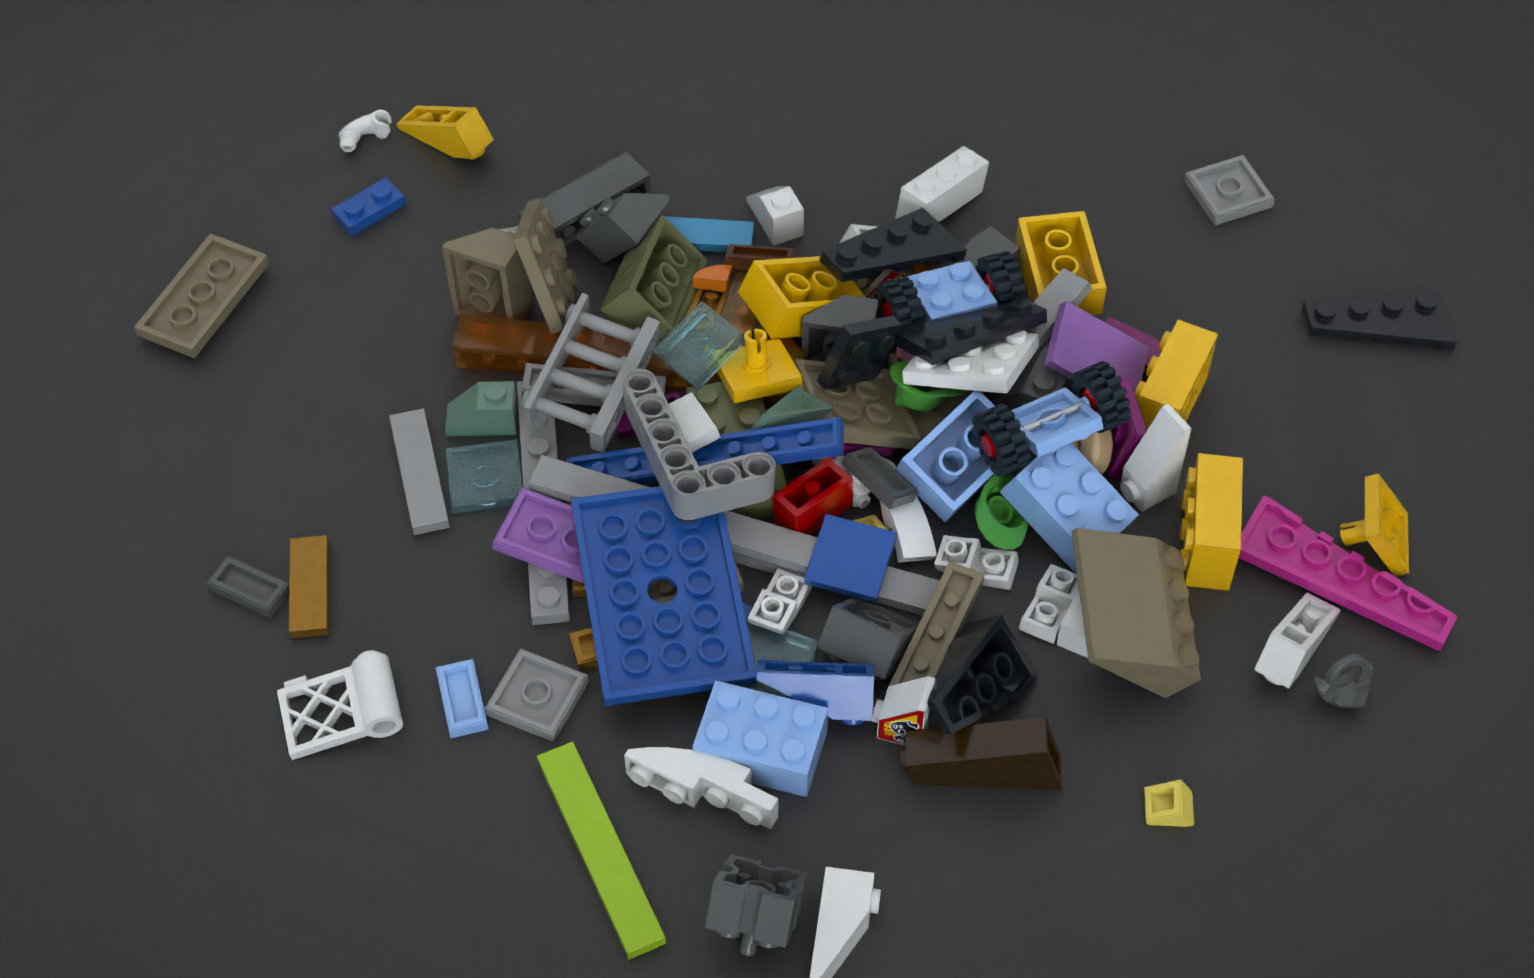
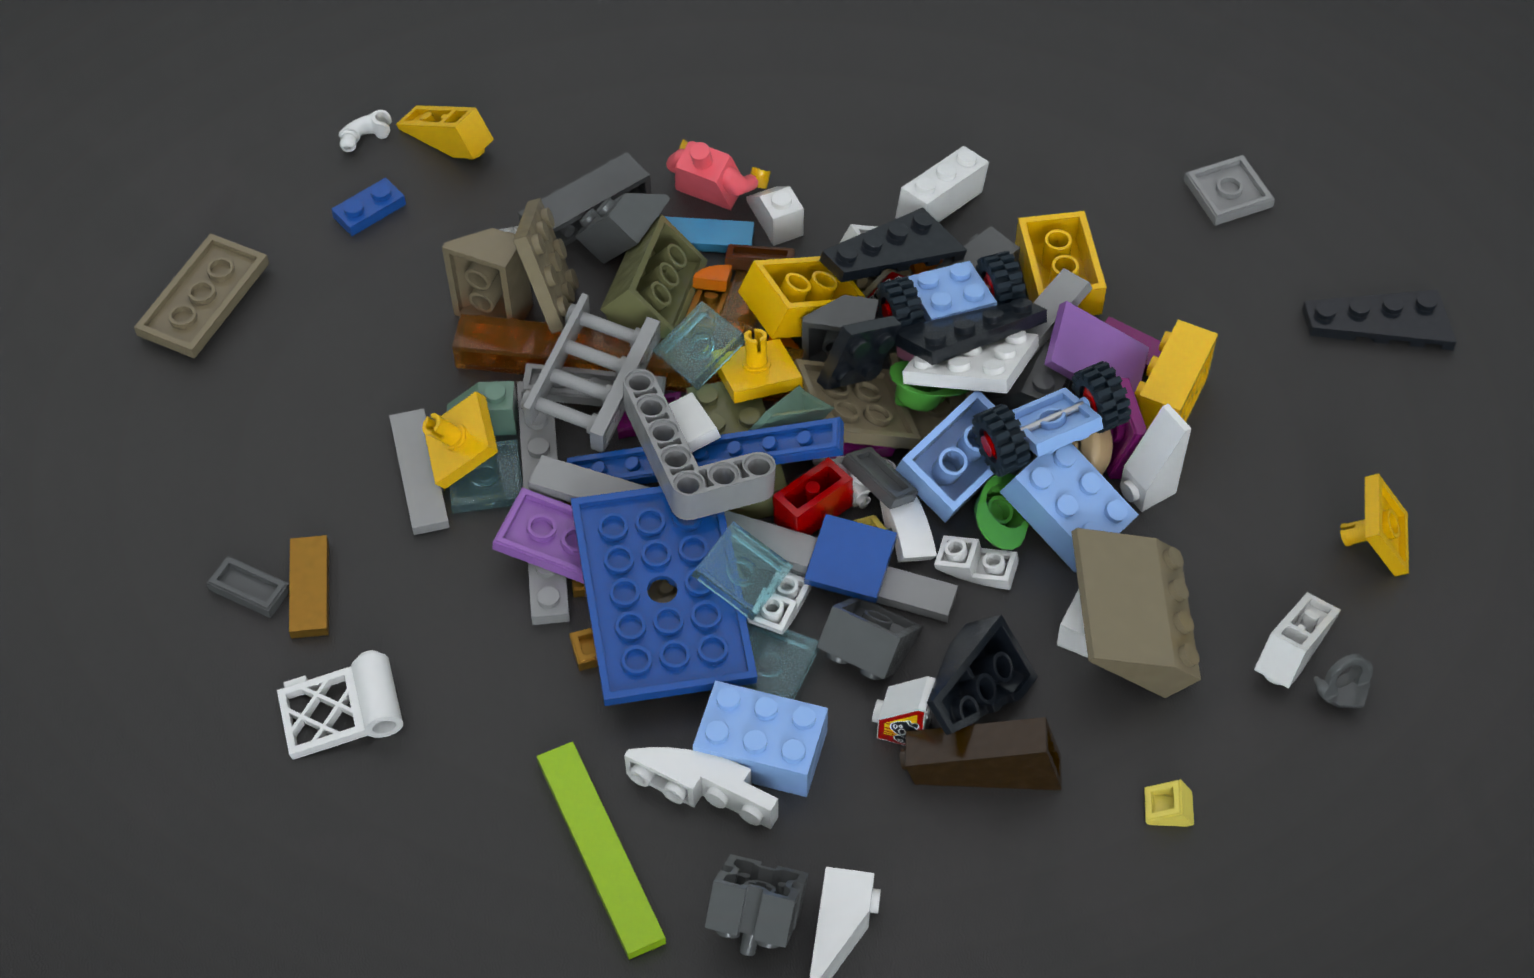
light blue tile [435,659,489,738] -> none
light grey tile [484,648,589,743] -> none
slope [756,660,874,725] -> none
dark tan plate [889,561,984,686] -> none
white slope [1019,564,1079,644] -> none
yellow brick [1180,453,1243,591] -> none
dark pink wing [1239,495,1458,652] -> none
none -> yellow tile [422,391,498,489]
none -> coral torso [666,139,771,211]
none -> clear light blue tile [691,521,793,621]

